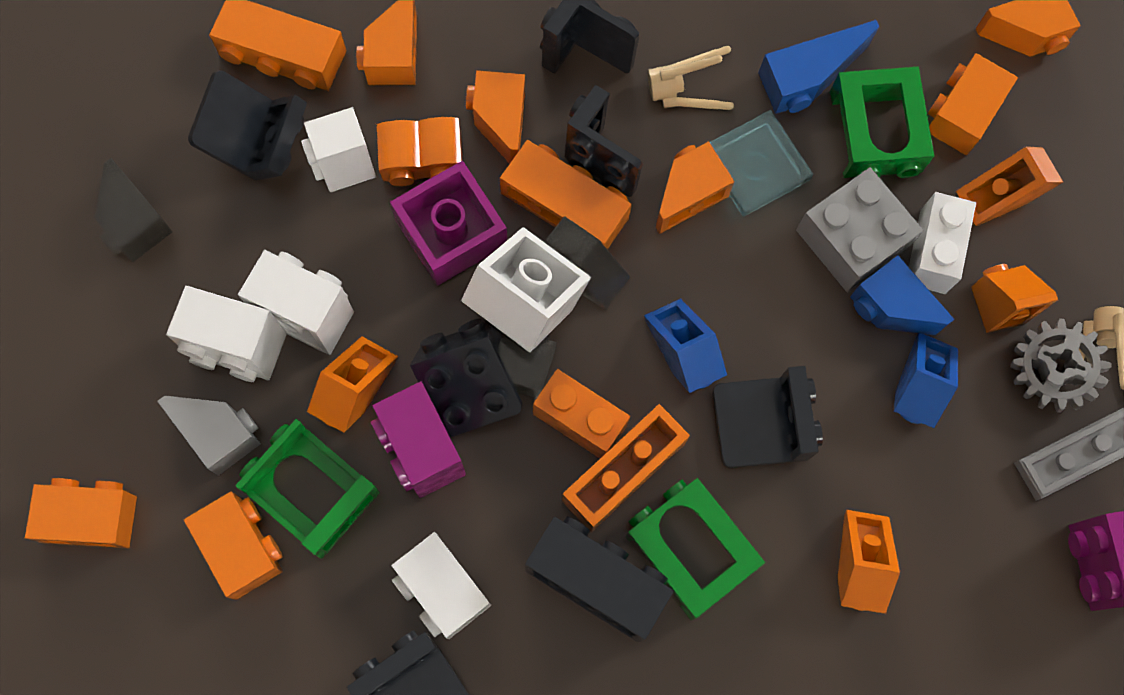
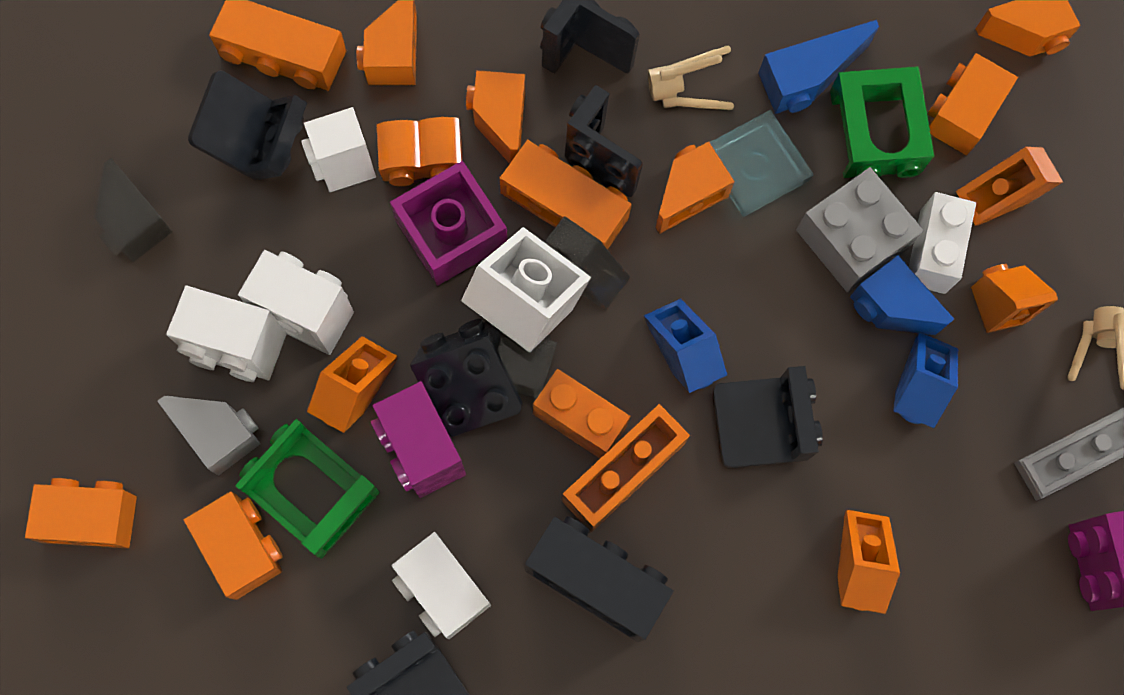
green panel [625,478,766,620] -> none
light grey gear [1011,319,1112,412] -> none

